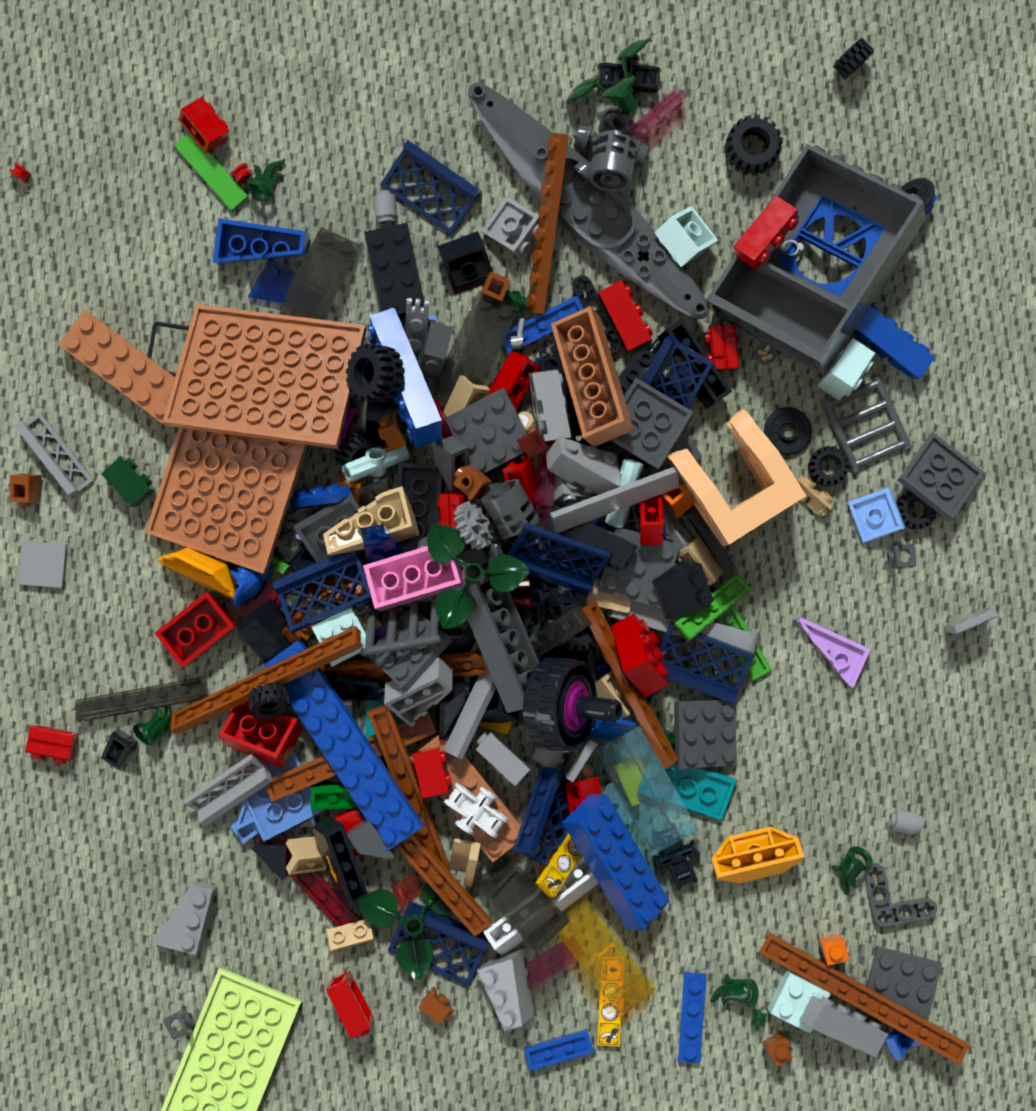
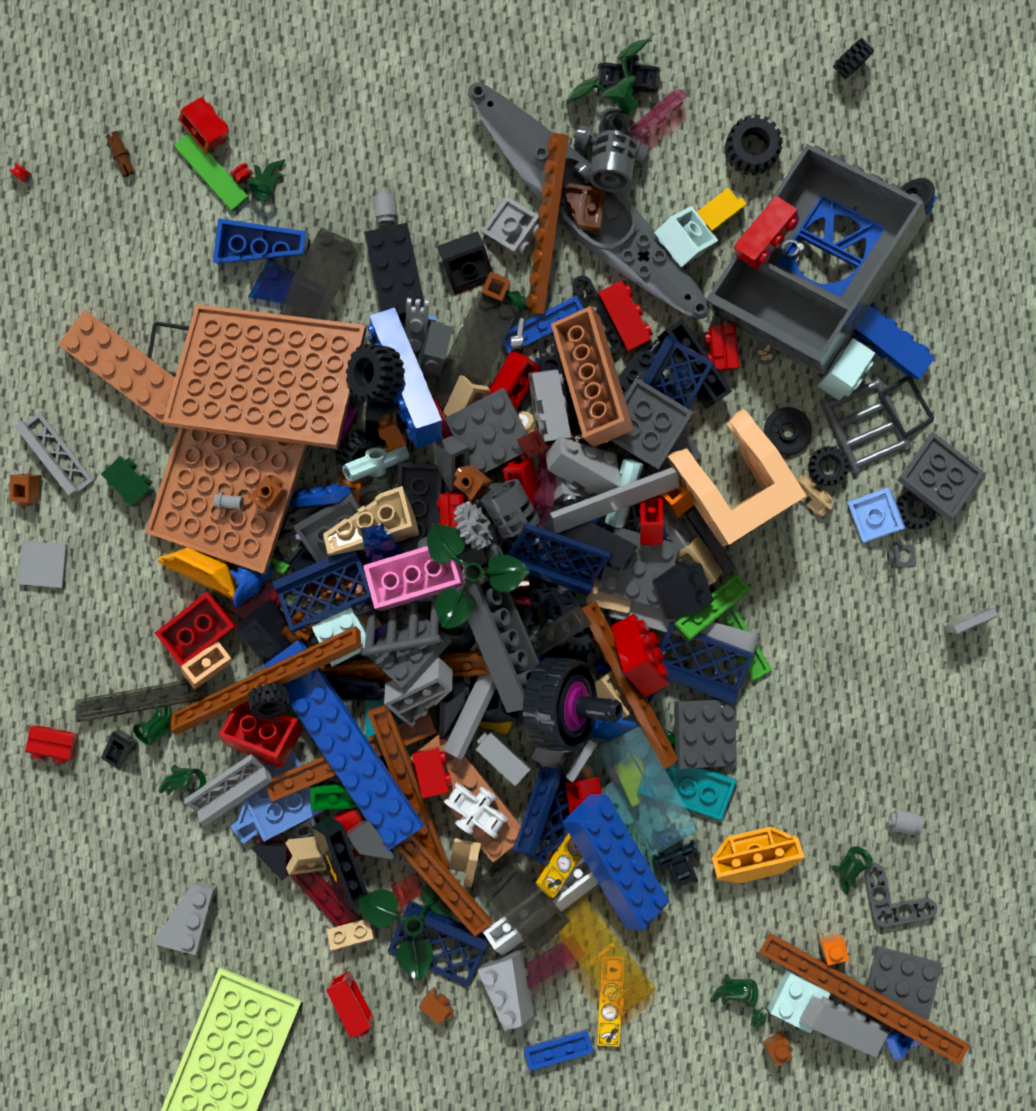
dark grey bracket [163,1008,195,1039] -> none
dark blue fence [380,140,482,235] -> none
blue plate [678,972,707,1063] -> none
lavender wing [797,617,871,688] -> none
none -> reddish brown pin [105,131,136,177]
none -> dark green piece [158,765,206,795]
none -> light nougat brick [181,641,231,690]
none -> light grey pin [214,492,244,510]
none -> dark orange brick [248,476,288,512]
none -> reddish brown wing [562,182,605,232]
none -> yellow panel [697,188,747,233]
none -> black piece [879,376,934,437]

